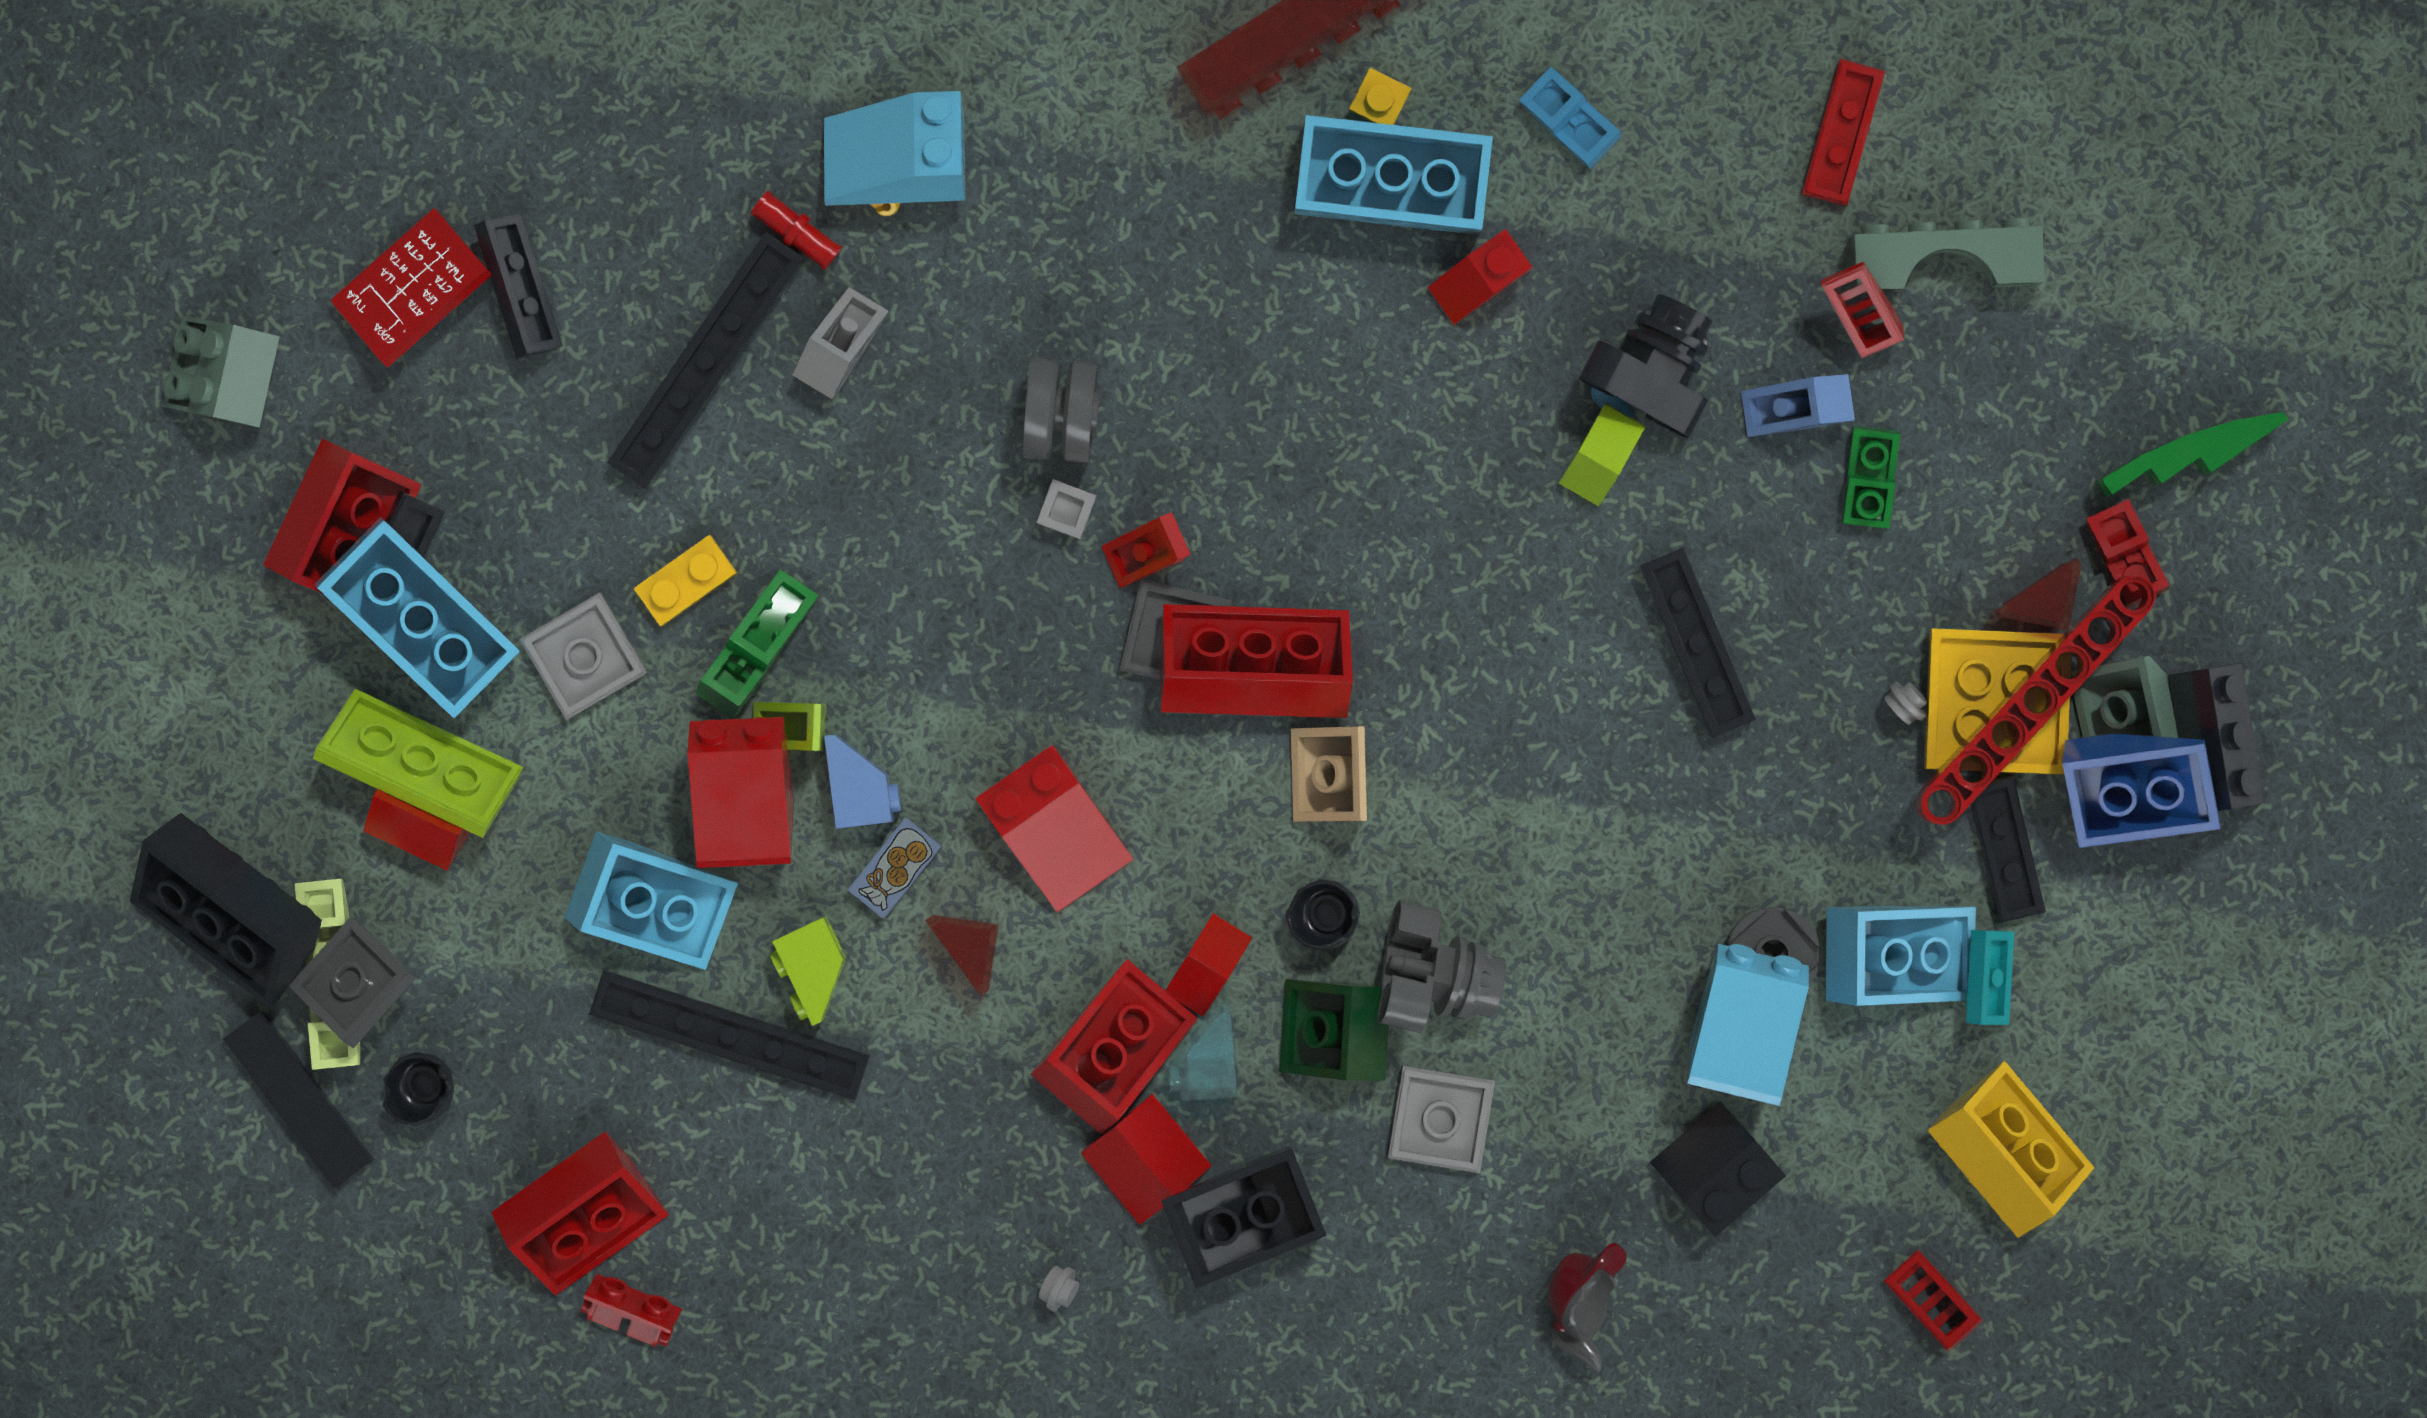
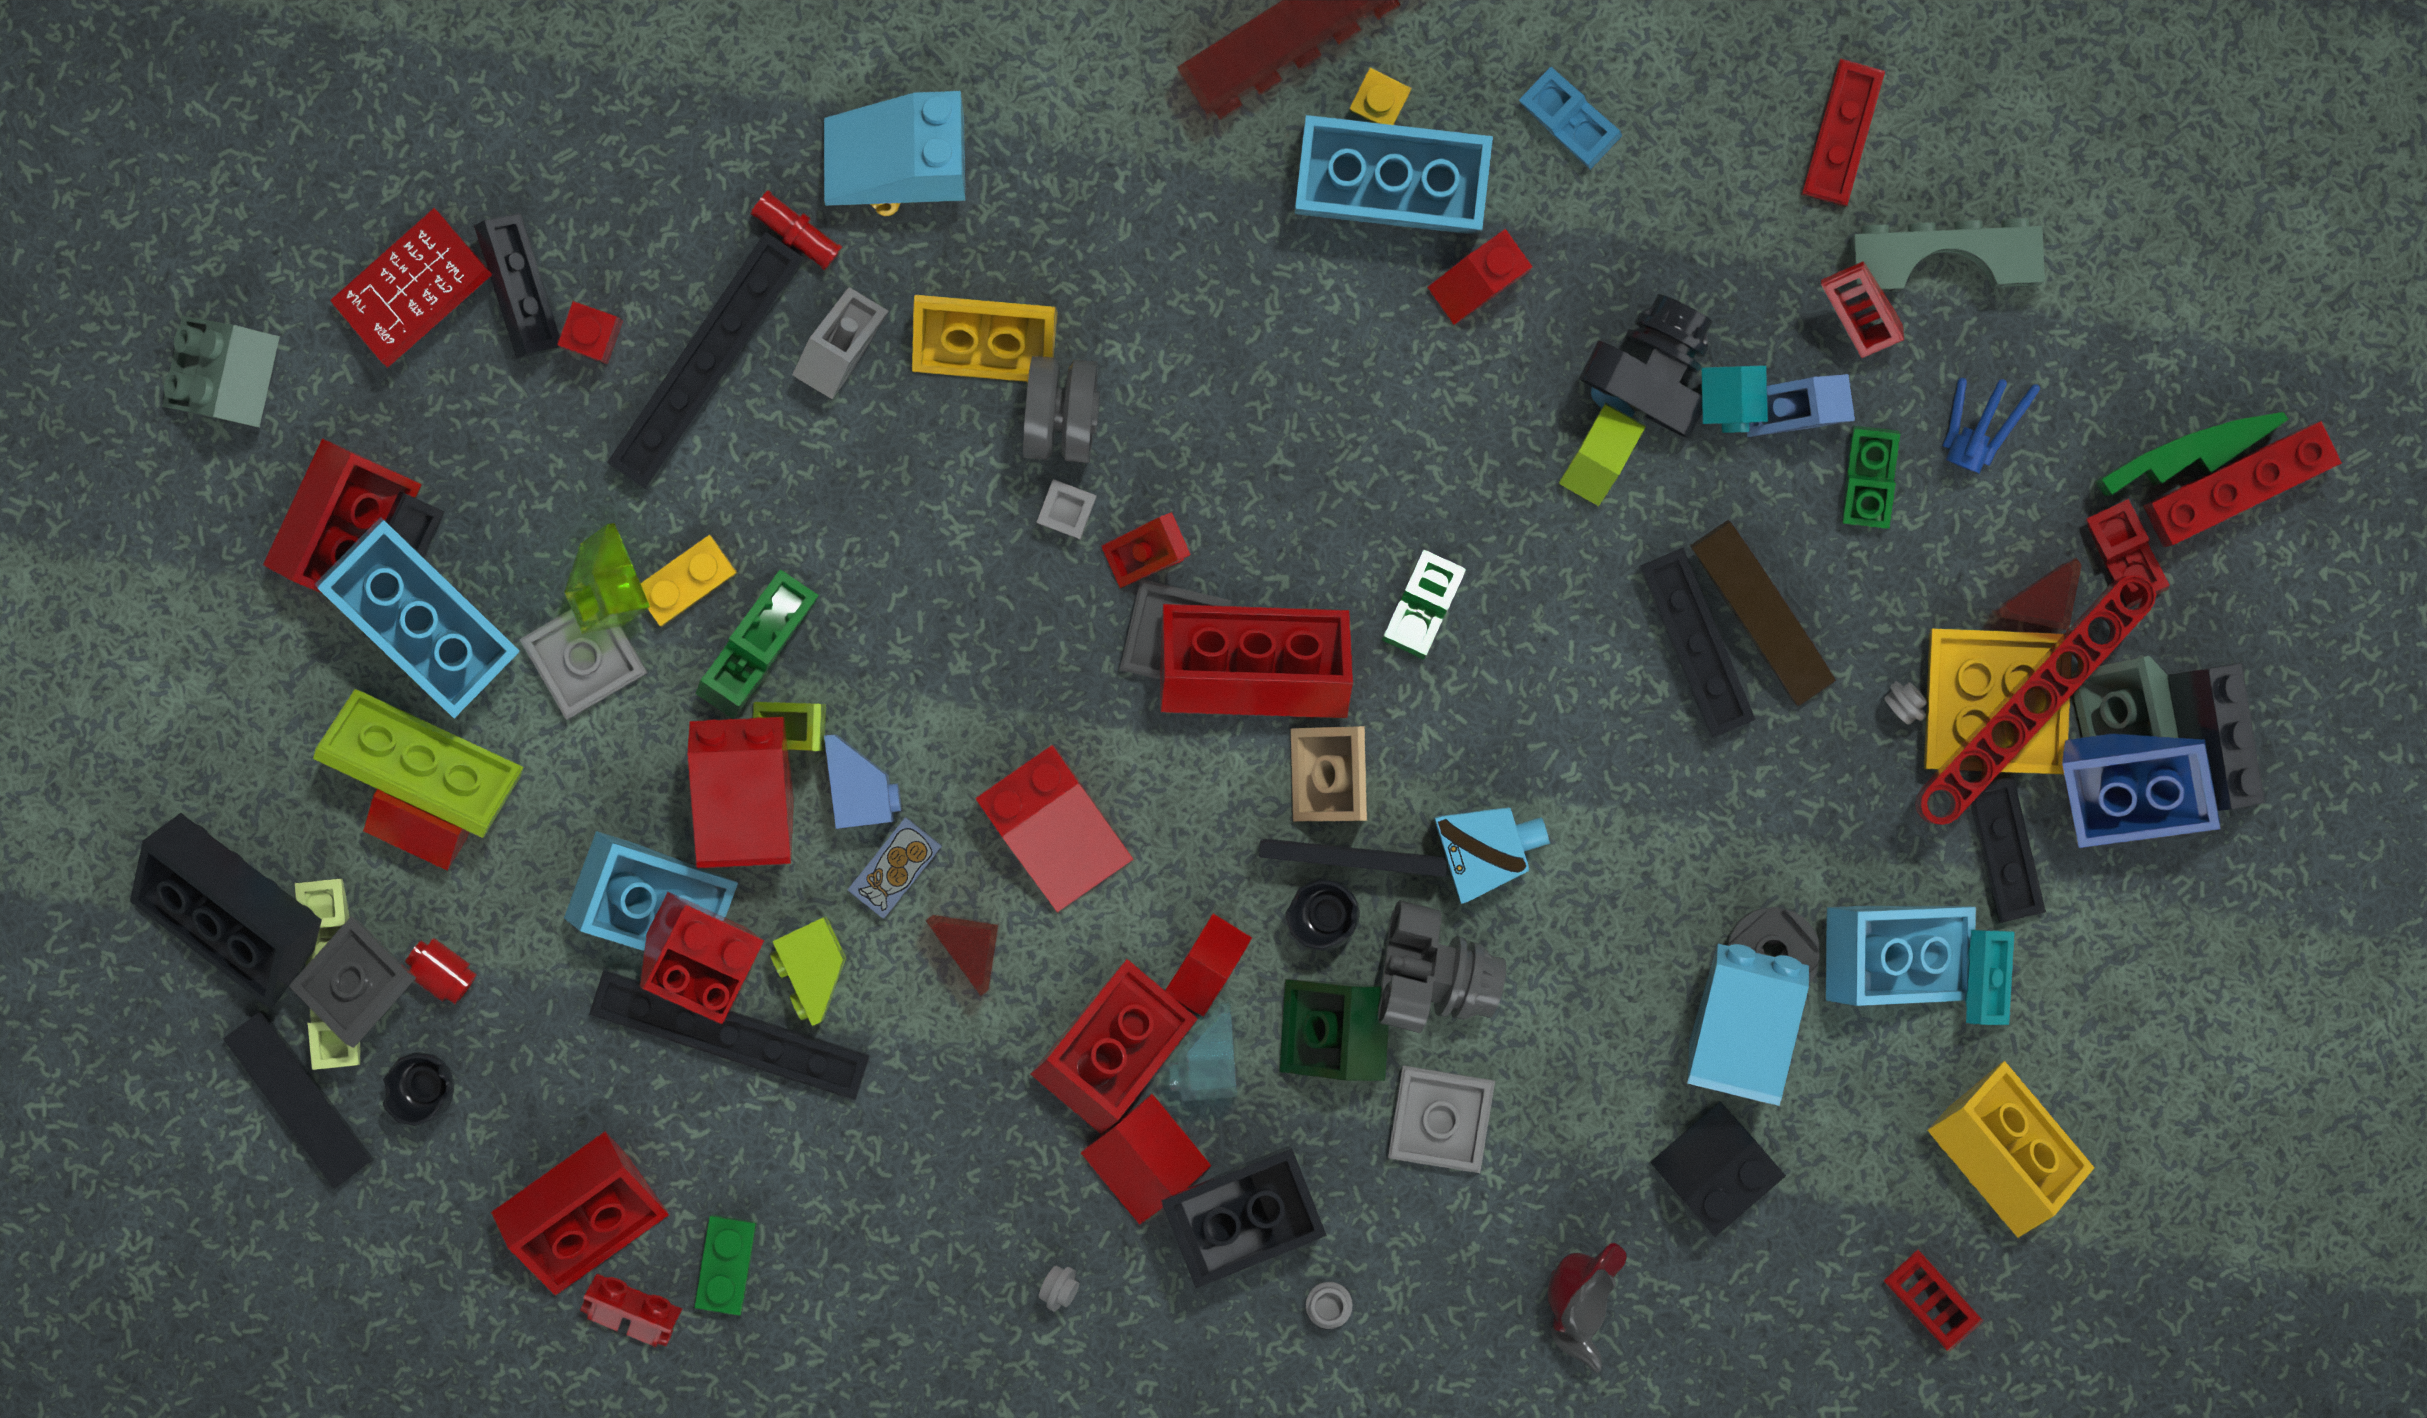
none -> red brick [405,938,477,1005]
none -> red brick [557,301,623,364]
none -> clear neon green slope [564,523,650,634]
none -> red slope [640,892,764,1024]
none -> green plate [694,1214,757,1316]
none -> yellow slope [912,295,1058,382]
none -> black tile [1259,838,1447,877]
none -> light grey plate [1306,1282,1353,1329]
none -> slope [1382,550,1466,660]
none -> medium azure torso [1434,807,1550,904]
none -> dark brown slope [1690,520,1836,706]
none -> teal brick [1701,366,1768,433]
none -> blue plant [1942,378,2040,474]
none -> red brick [2143,421,2342,547]

